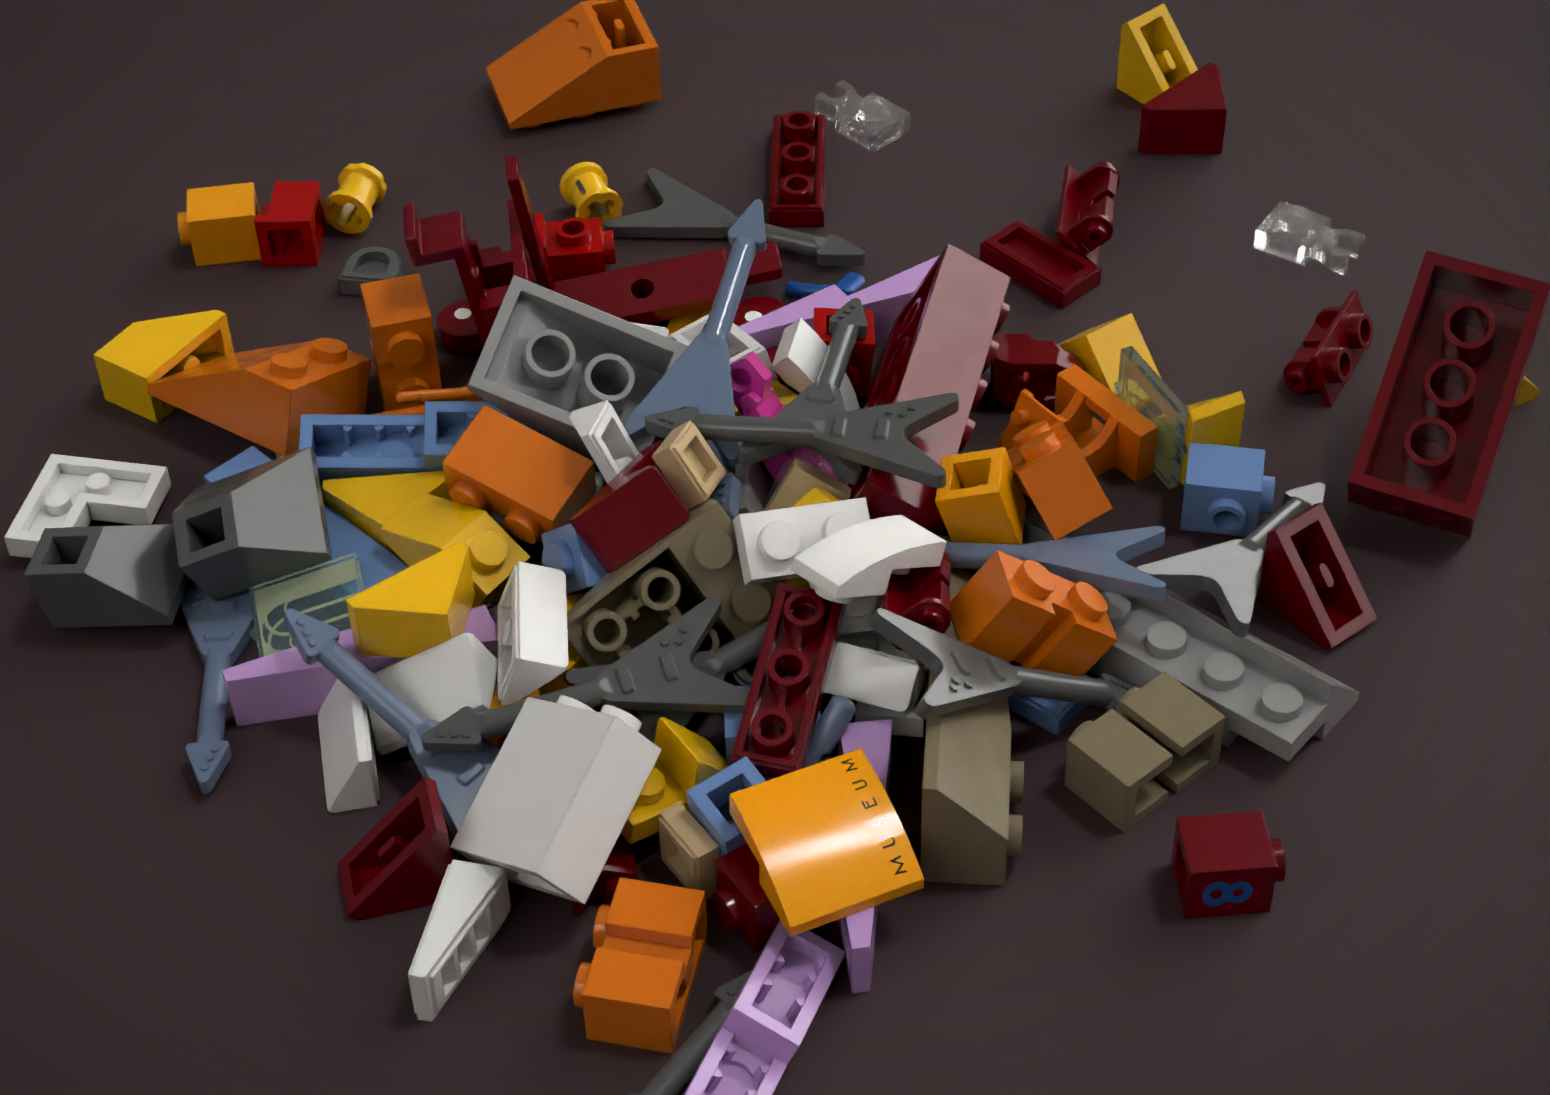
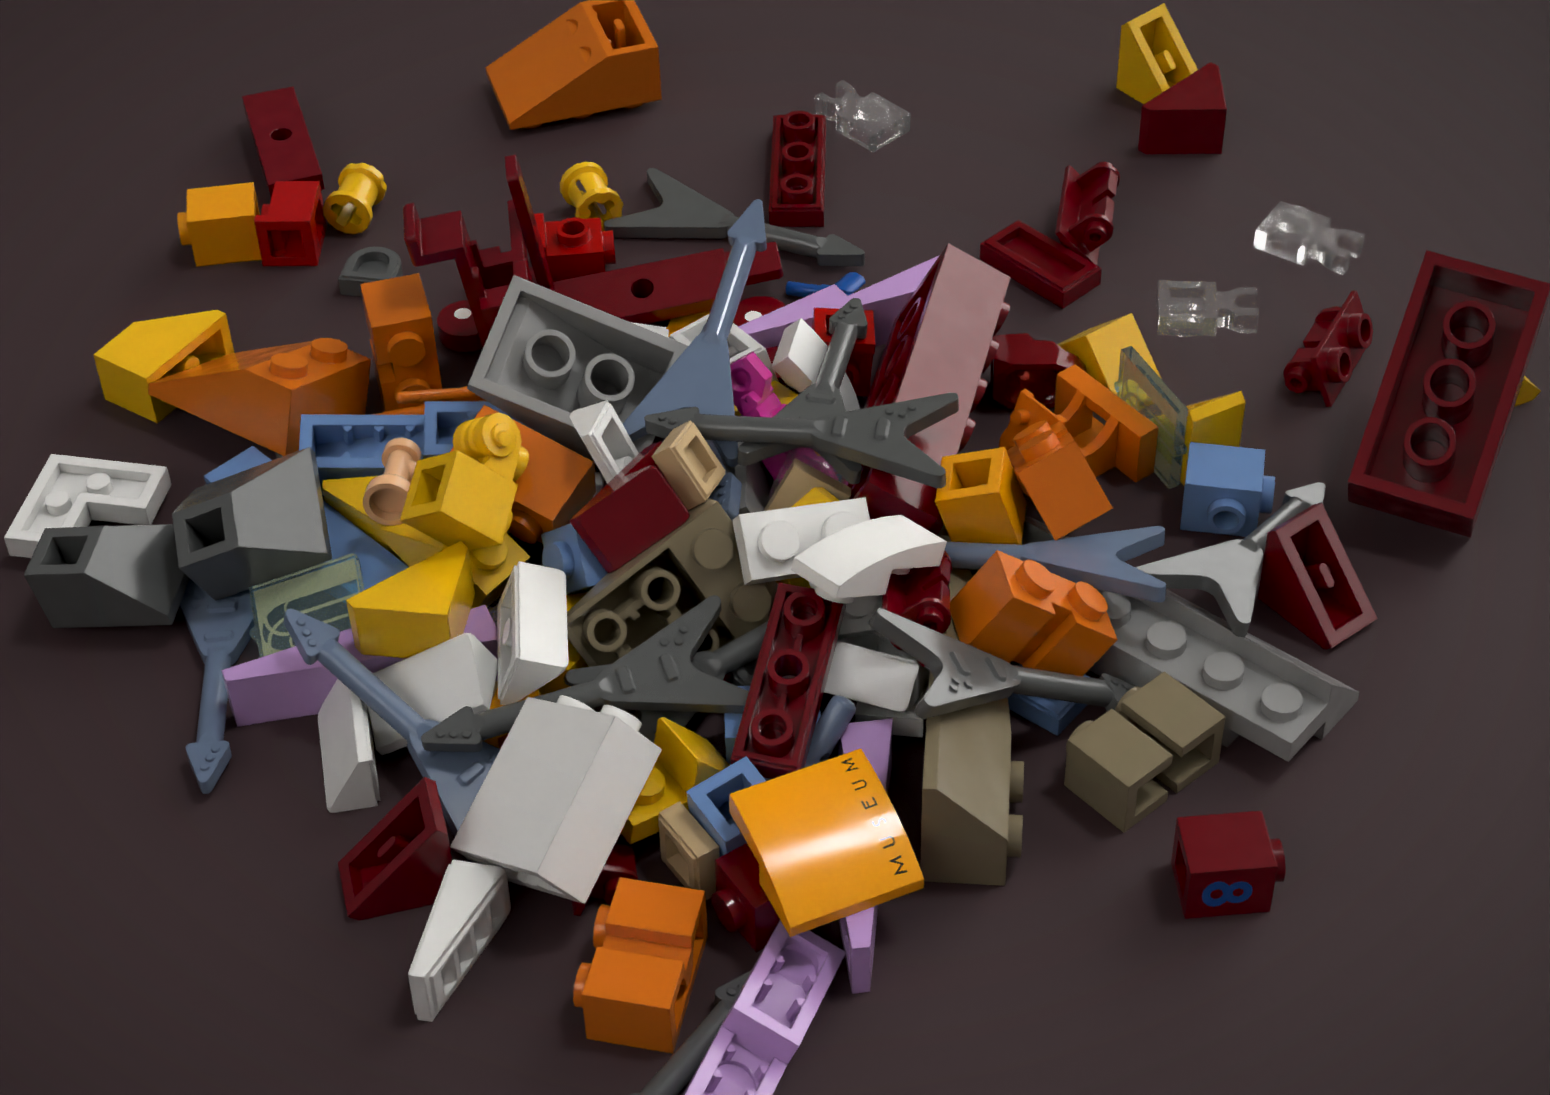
none -> dark red tile [242,86,325,197]
none -> light nougat piece [363,438,421,526]
none -> yellow brick [400,413,529,551]
none -> clear plate [1156,280,1259,337]

